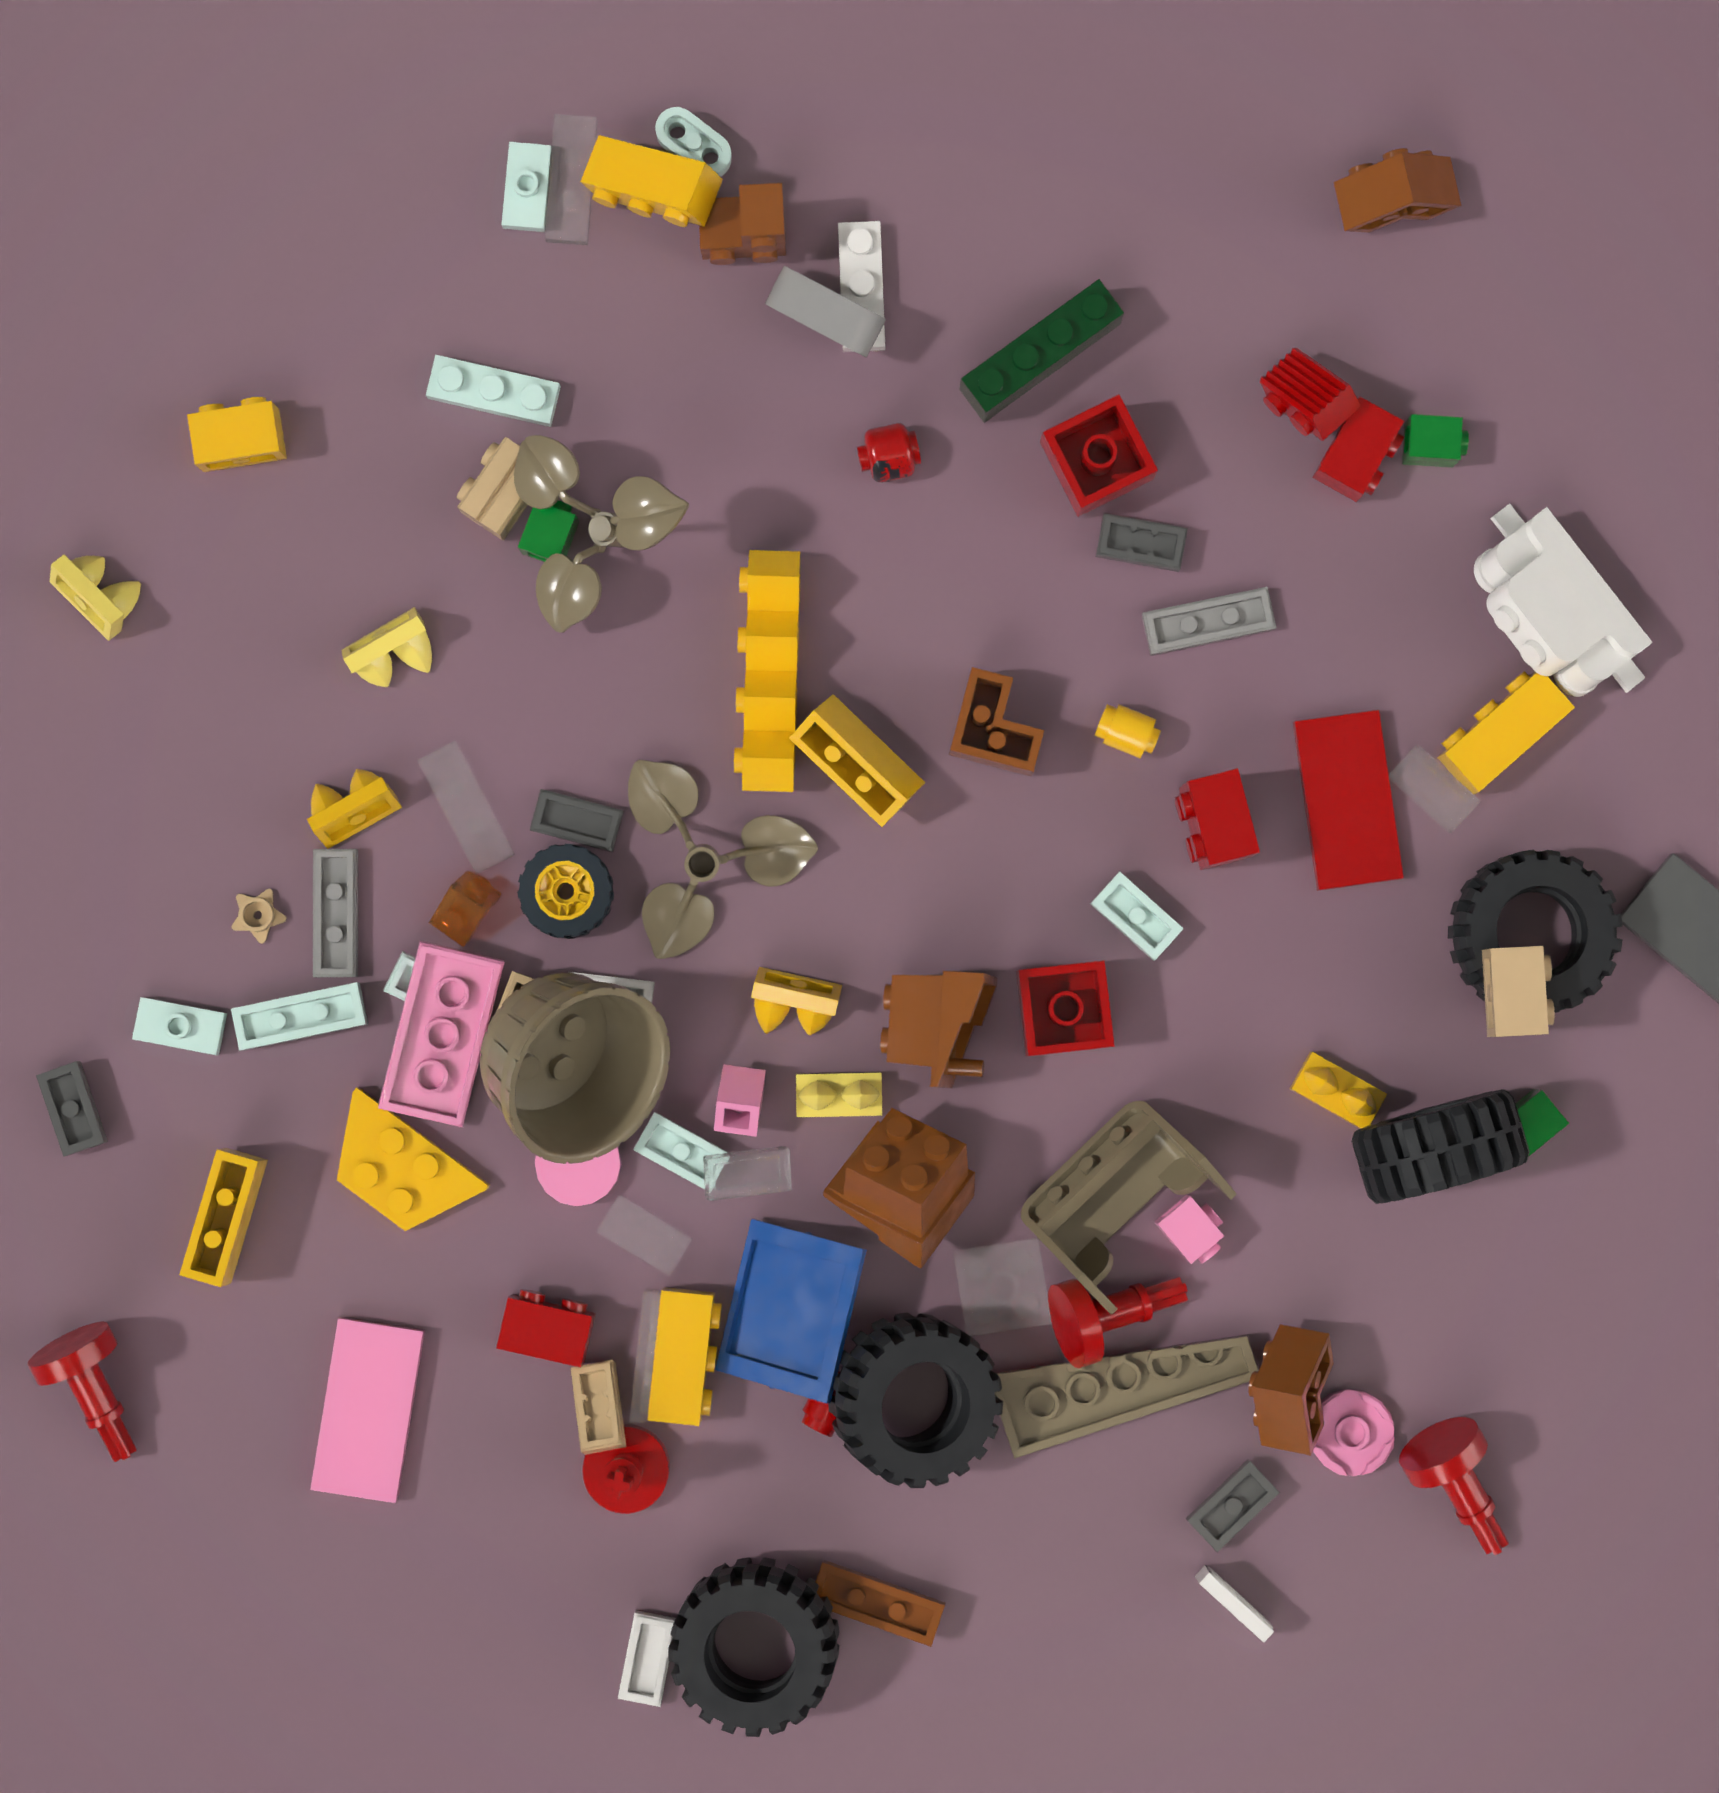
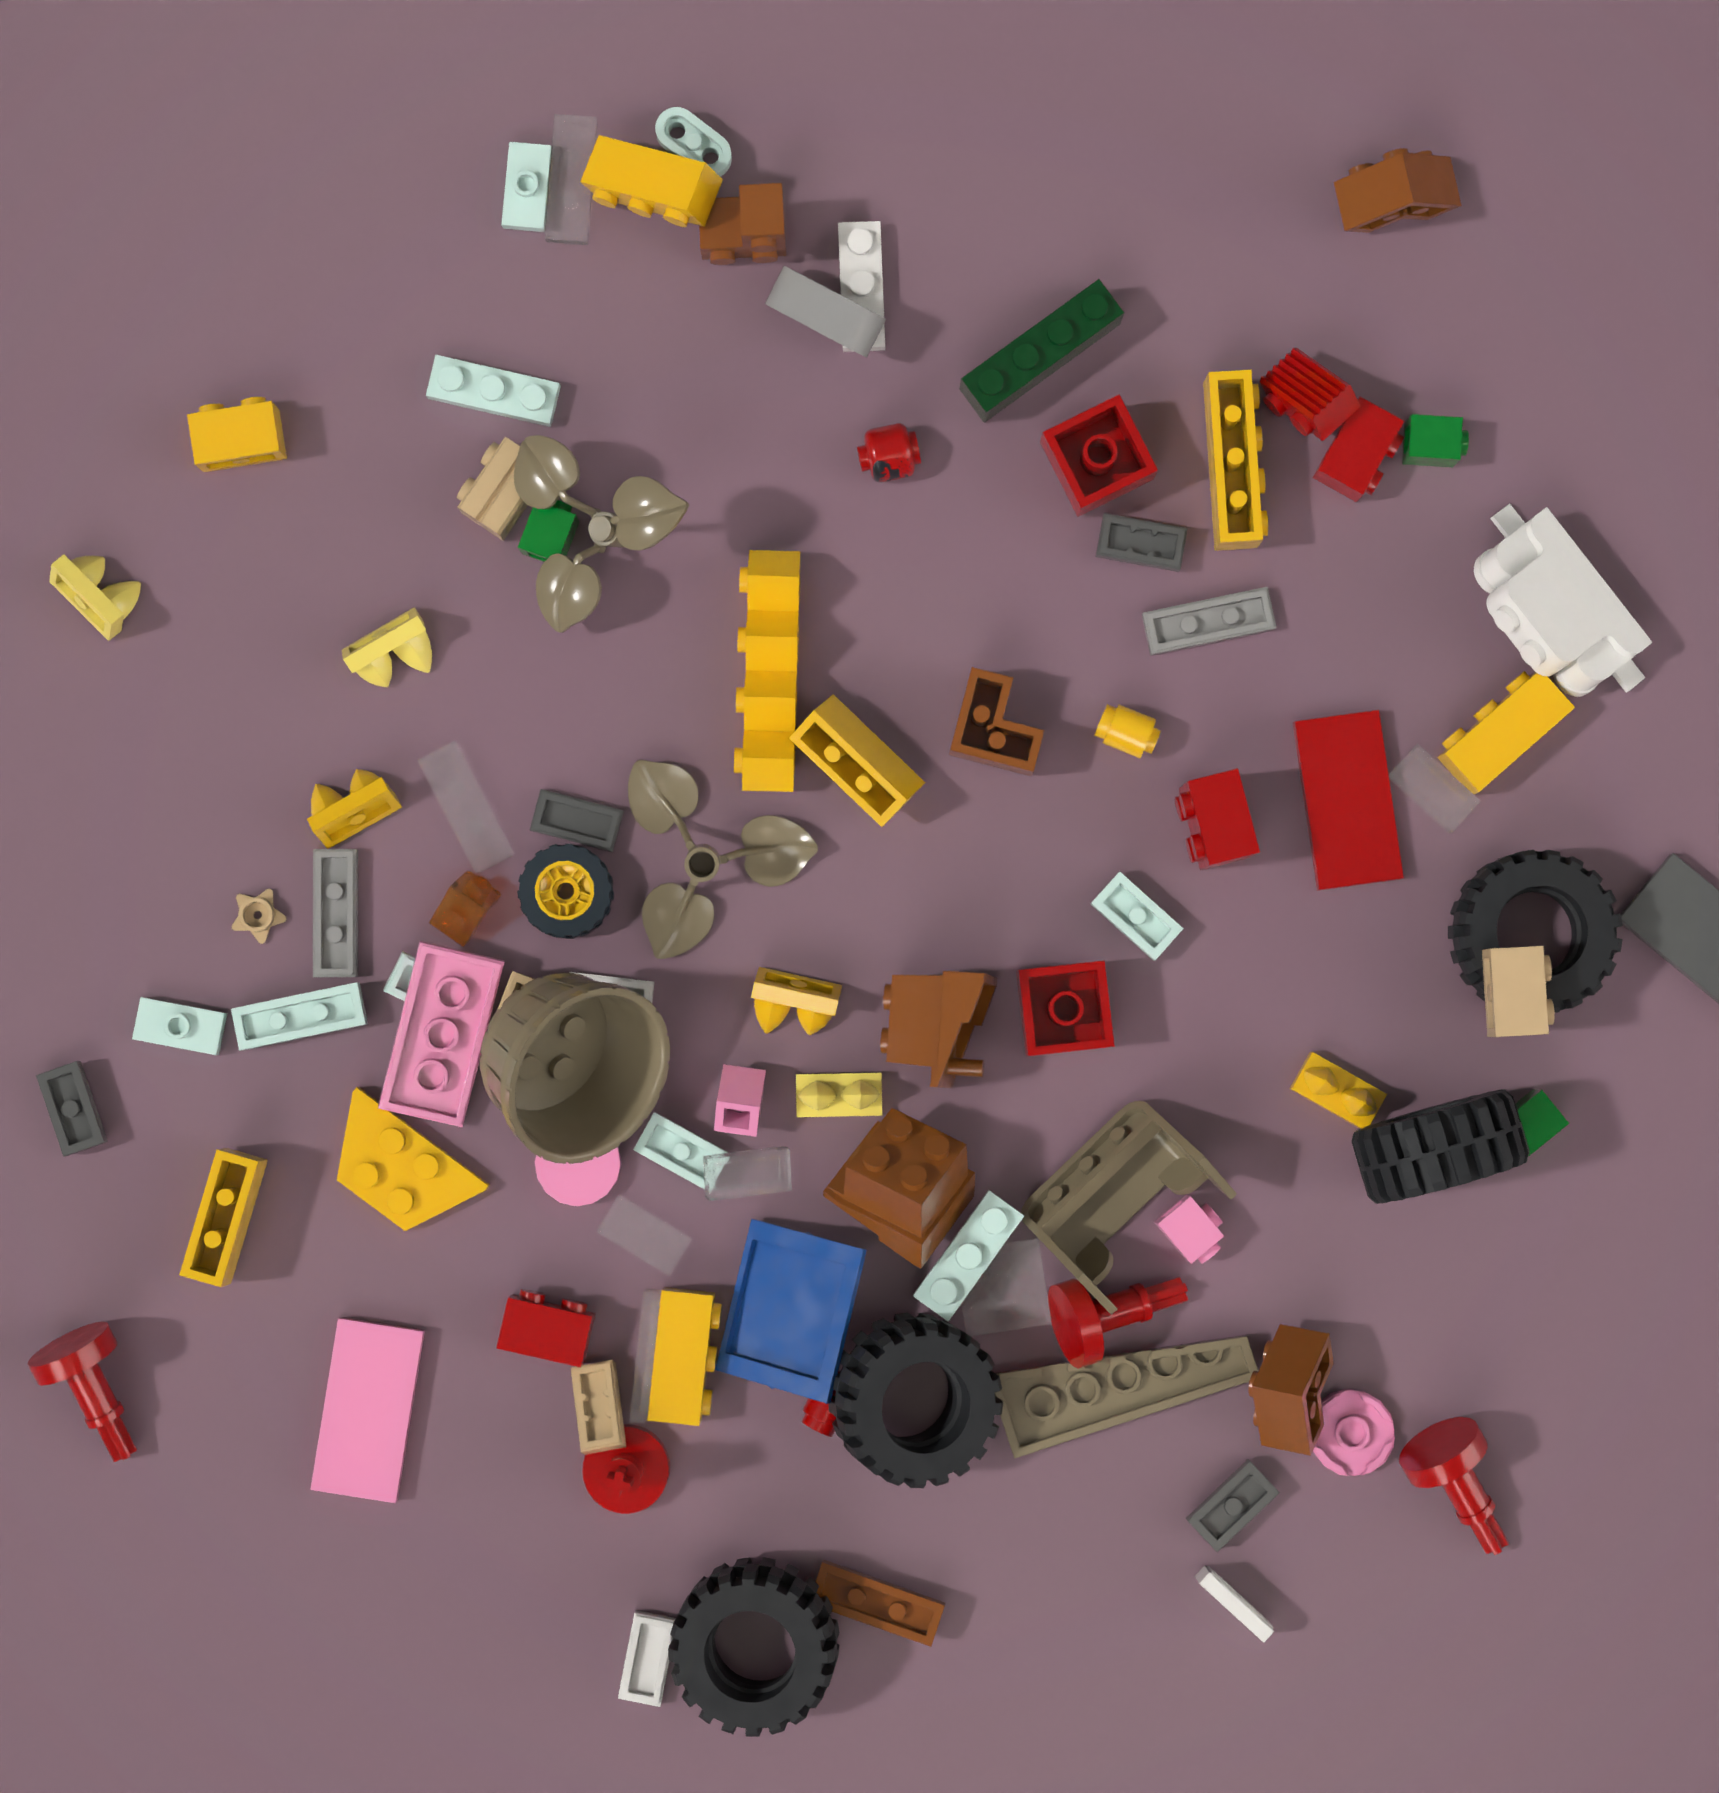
none -> light aqua plate [913,1190,1024,1322]
none -> yellow brick [1203,369,1268,551]

